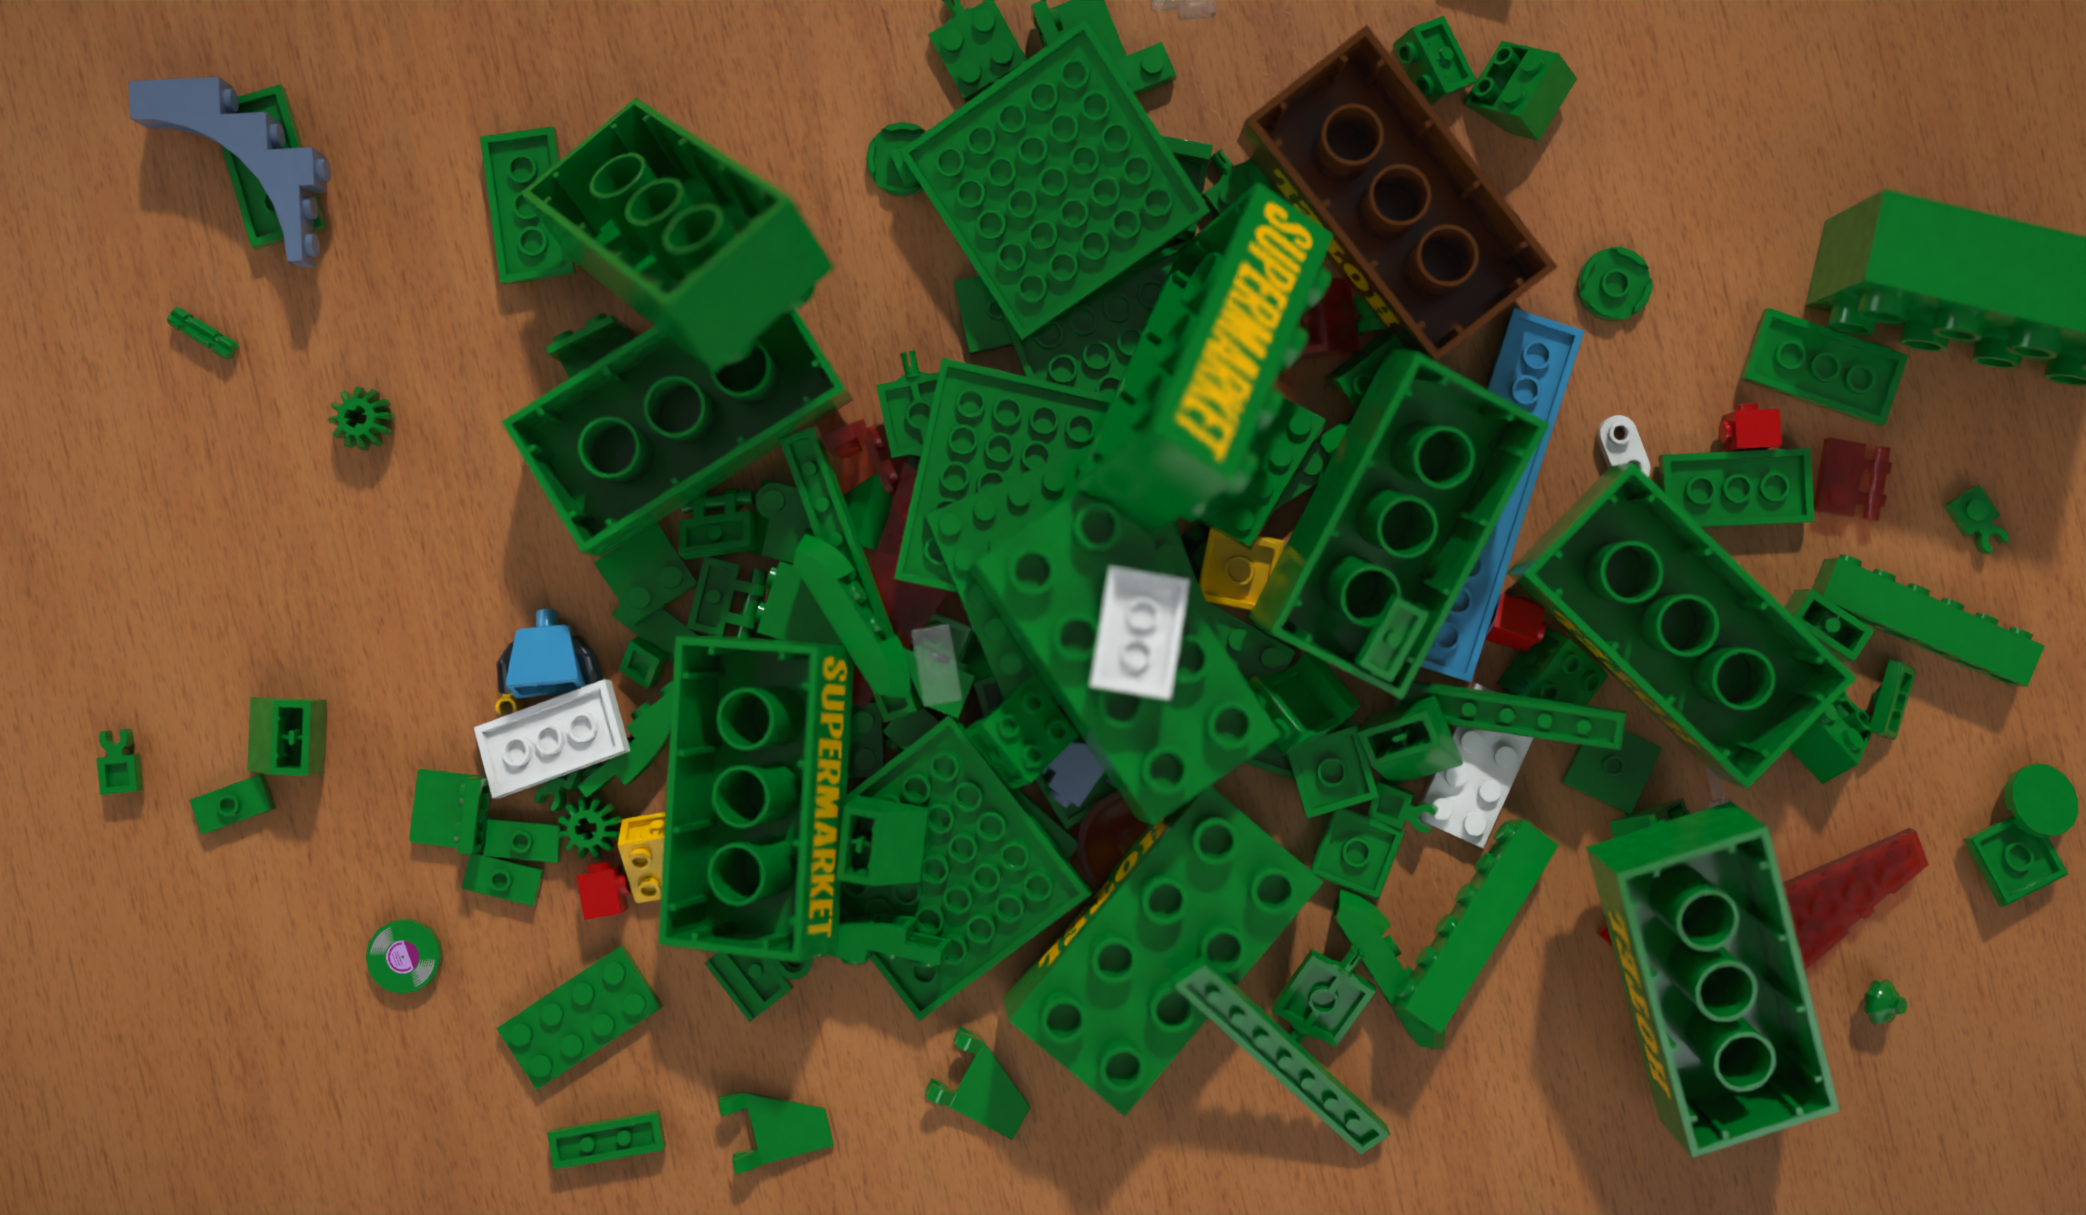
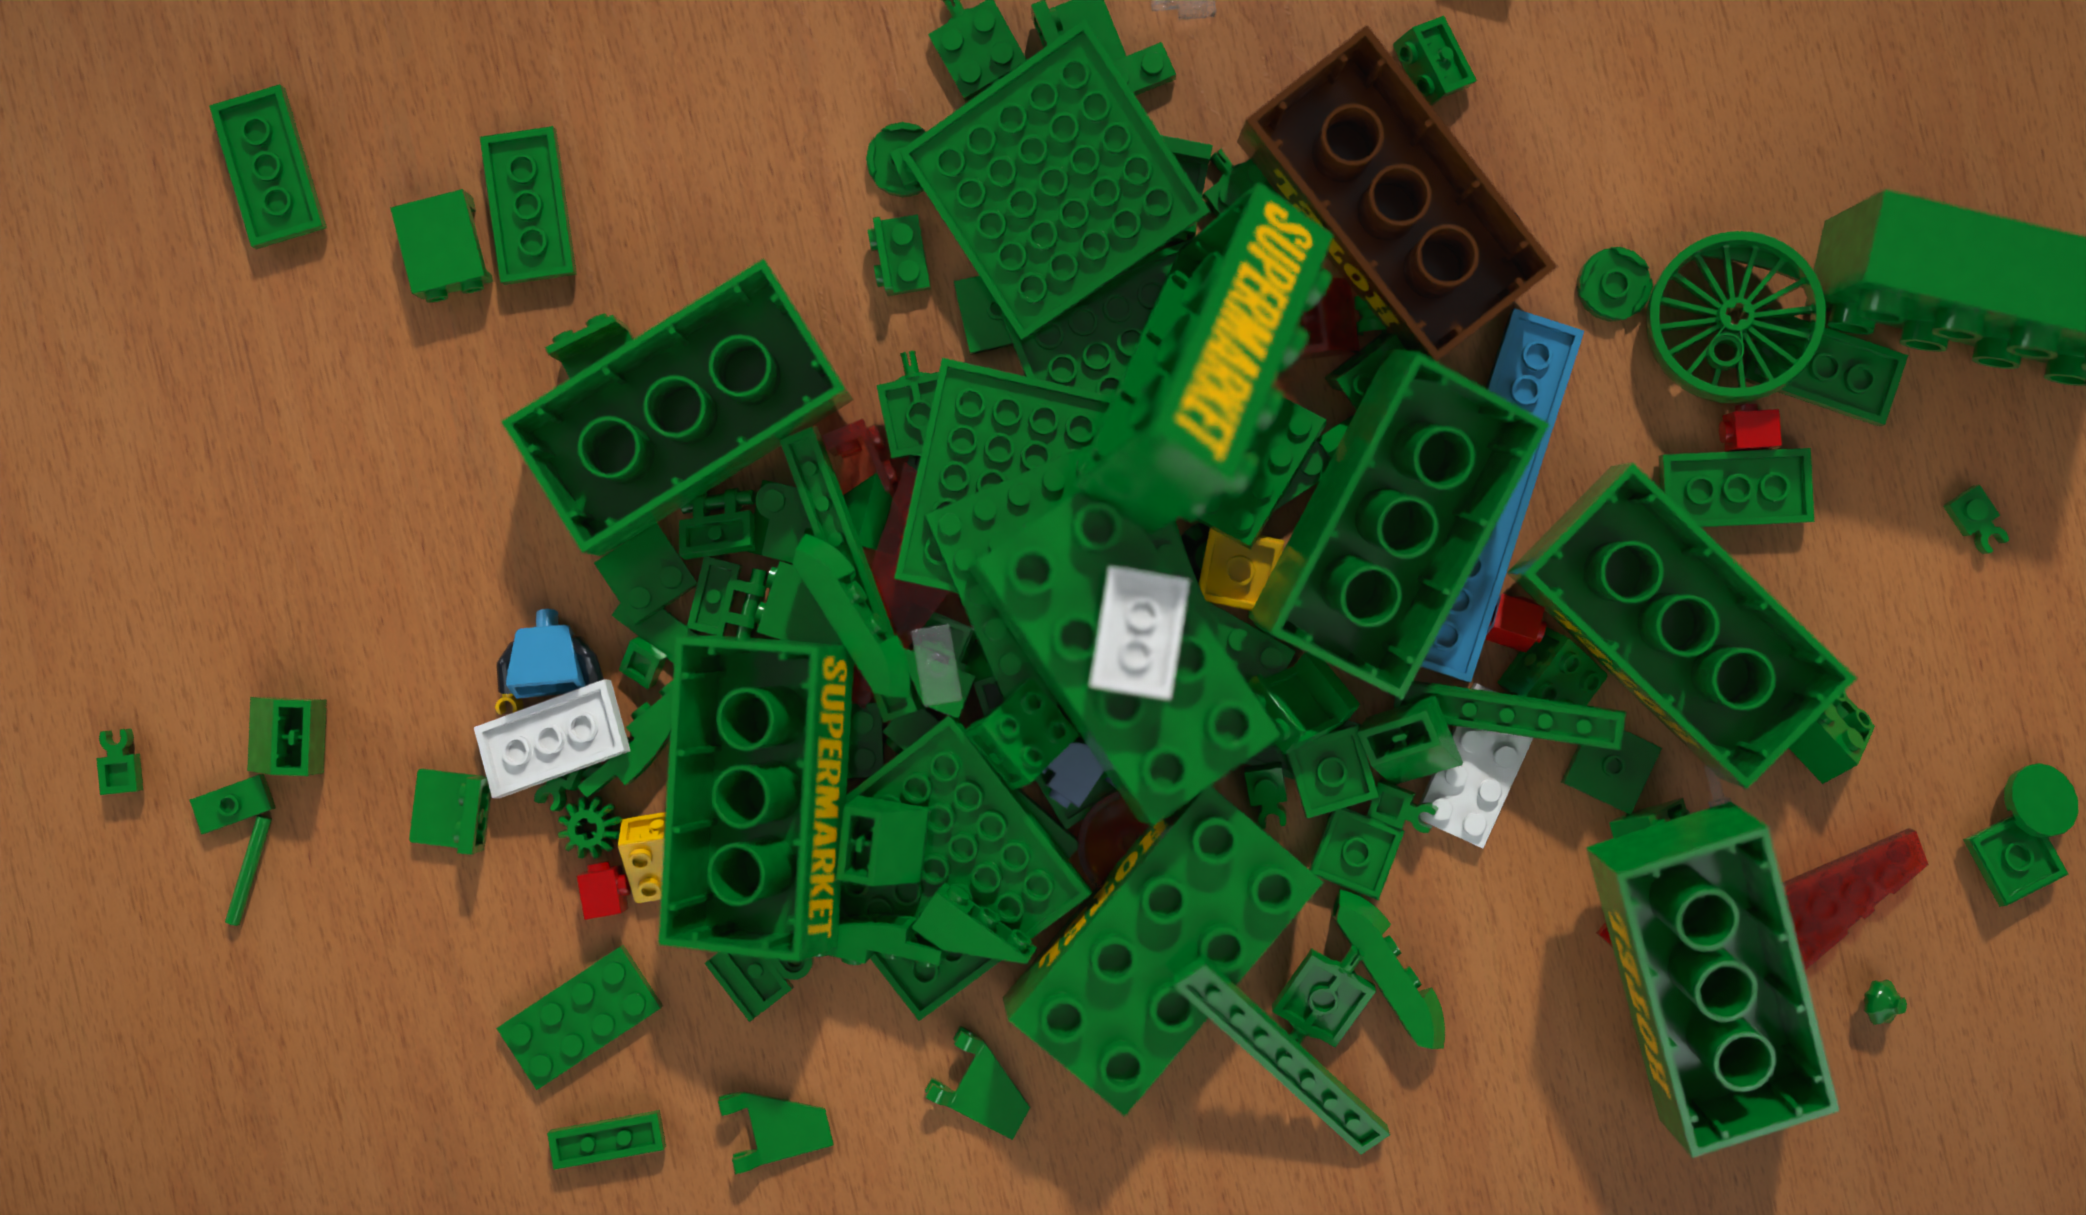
sand blue arch [128,77,331,268] -> none
green axle [167,307,239,360] -> none
green gear [327,387,396,451] -> none
green tile [366,918,443,994] -> none
green plate [461,852,545,906] -> none
green plate [484,818,564,863] -> none
green brick [521,98,835,373] -> none
green plate [1355,594,1429,682] -> none
green brick [1392,819,1559,1034] -> none
green slope [1463,41,1577,141] -> none
white plate [1596,415,1651,477] -> none
green brick [1784,589,1875,662] -> none
green brick [1812,554,2045,687] -> none
clear red plate [1814,438,1892,521] -> none
green plate [1868,660,1916,740] -> none
none -> green bar [225,815,272,926]
none -> green panel [390,189,493,303]
none -> green bracket [868,214,931,296]
none -> green slope [912,882,1037,964]
none -> green plate [1244,762,1288,829]
none -> green piece [1646,231,1826,403]

